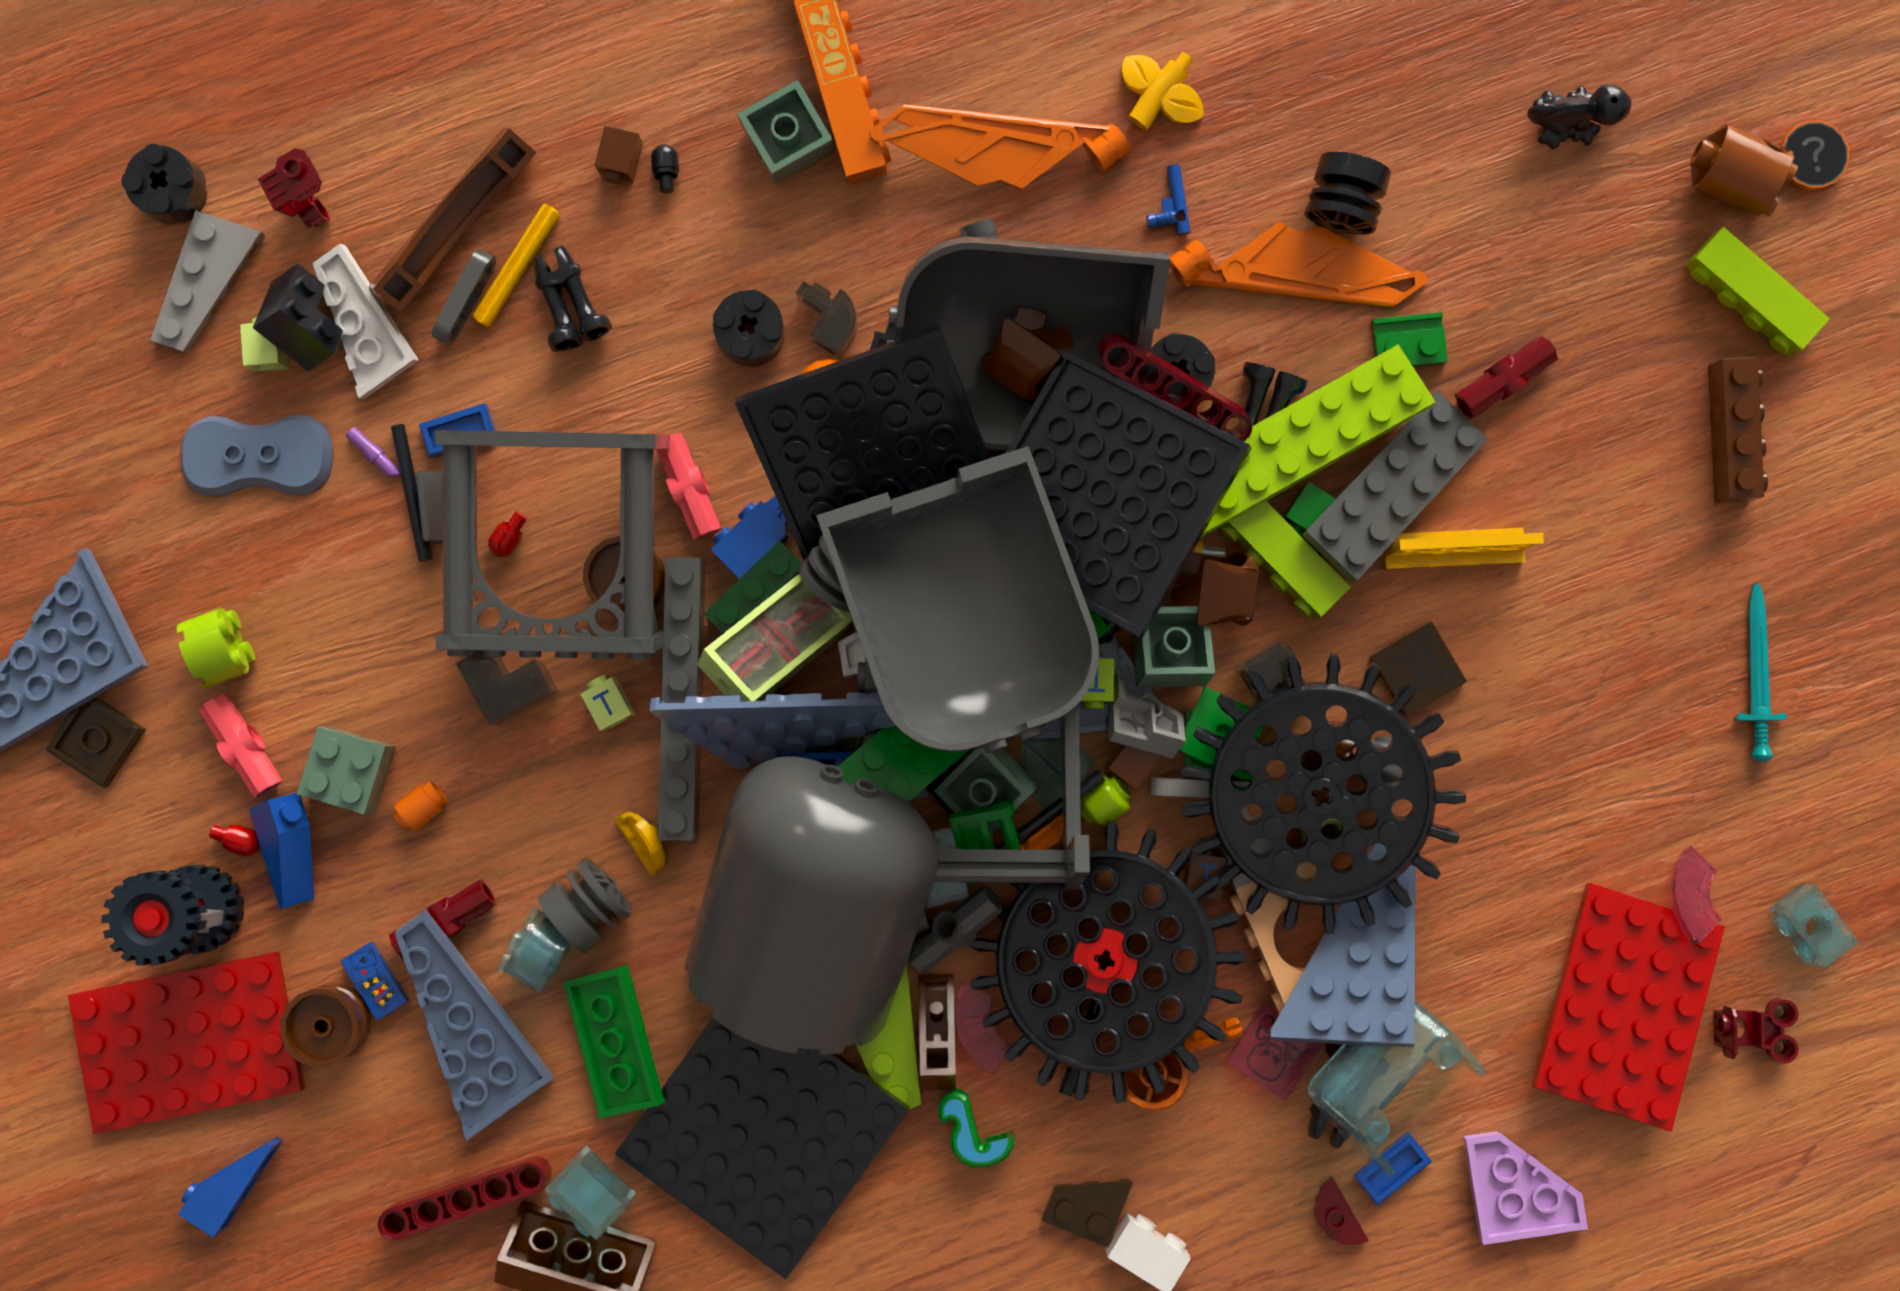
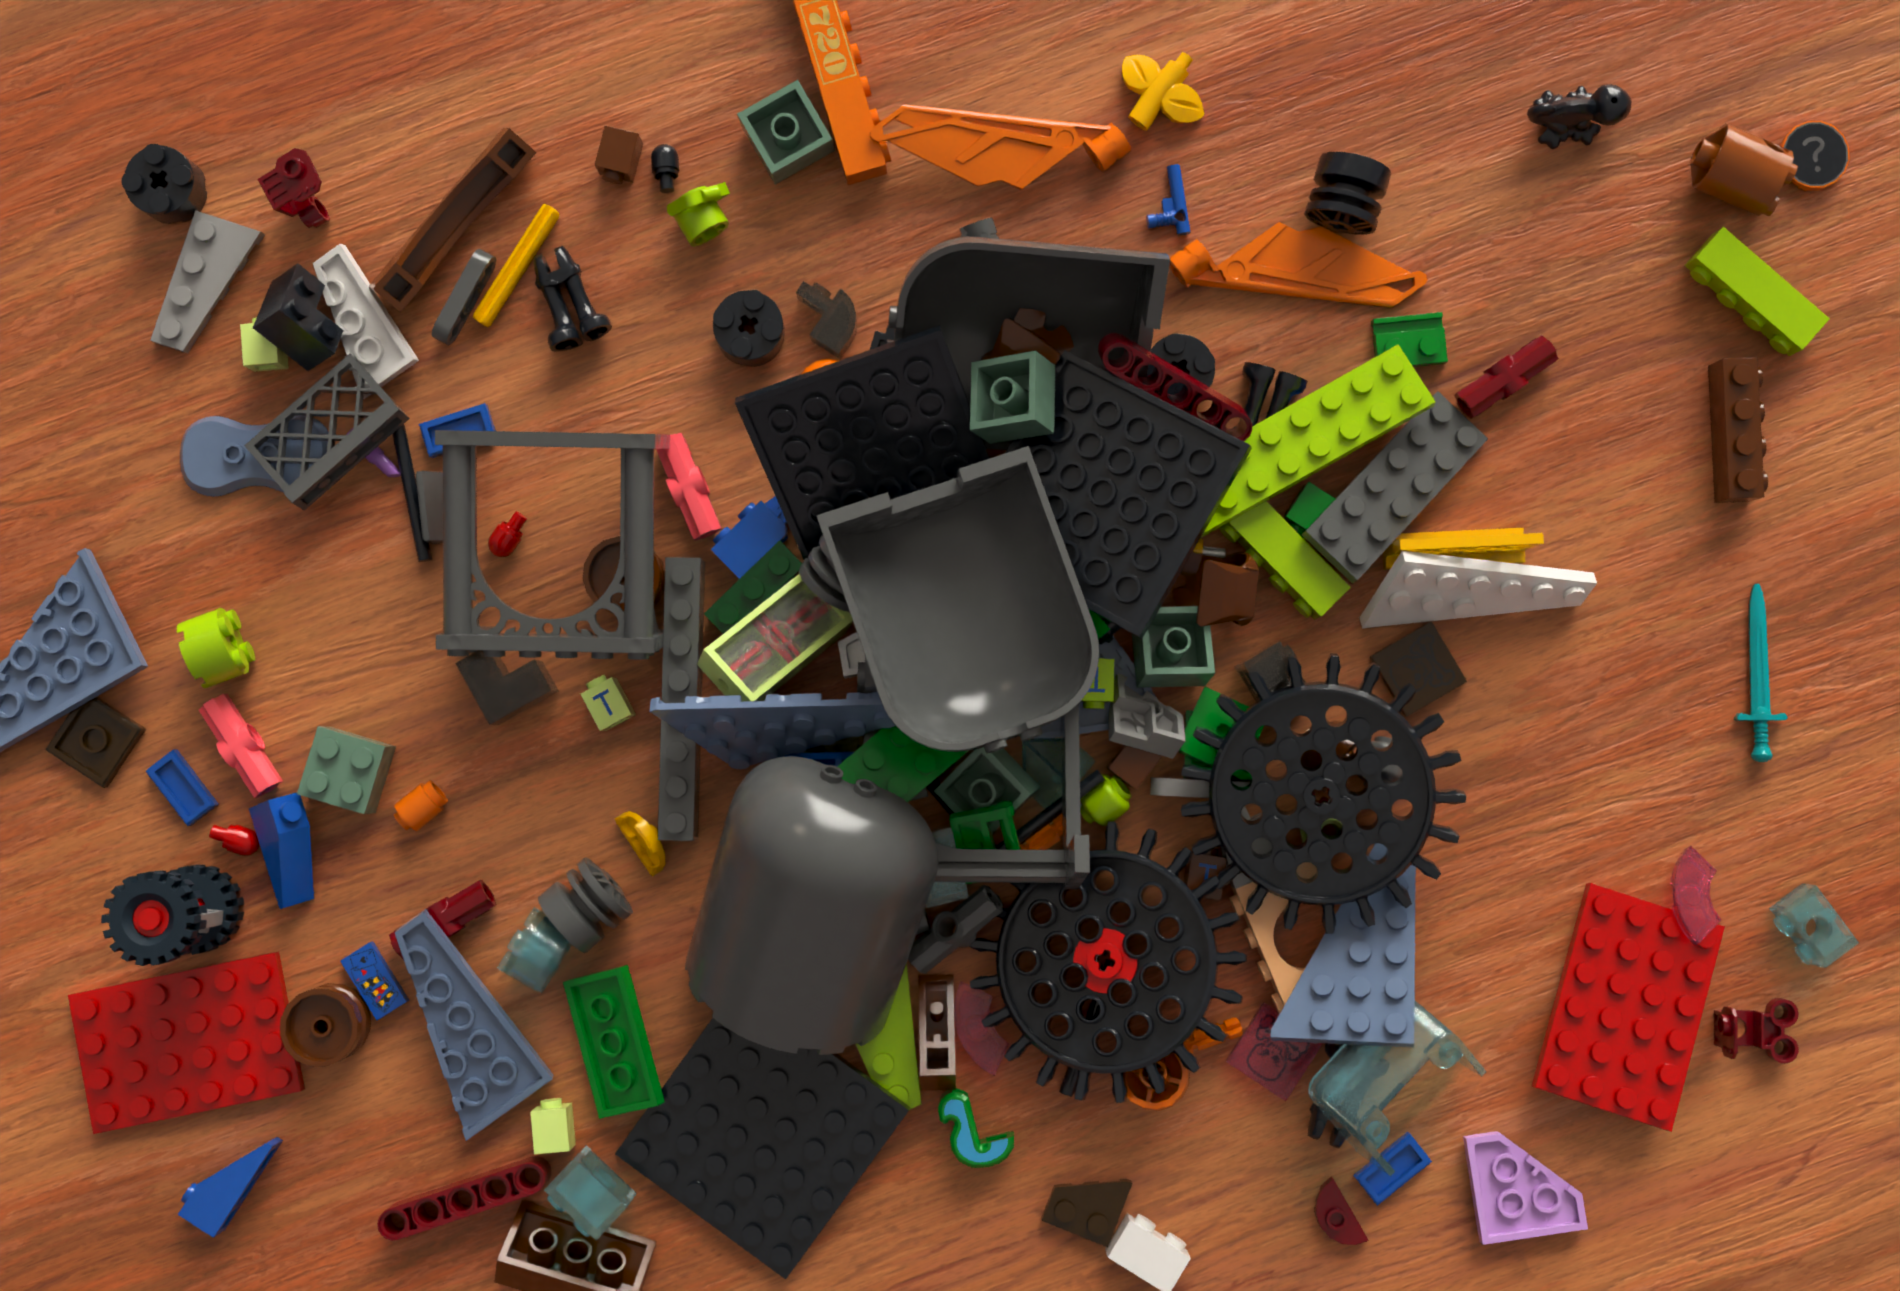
none -> blue tile [146,749,219,826]
none -> dark grey fence [244,353,410,511]
none -> yellowish green brick [530,1098,576,1155]
none -> lime piece [667,182,730,247]
none -> sand green brick [970,351,1055,444]
none -> white wing [1360,550,1597,628]

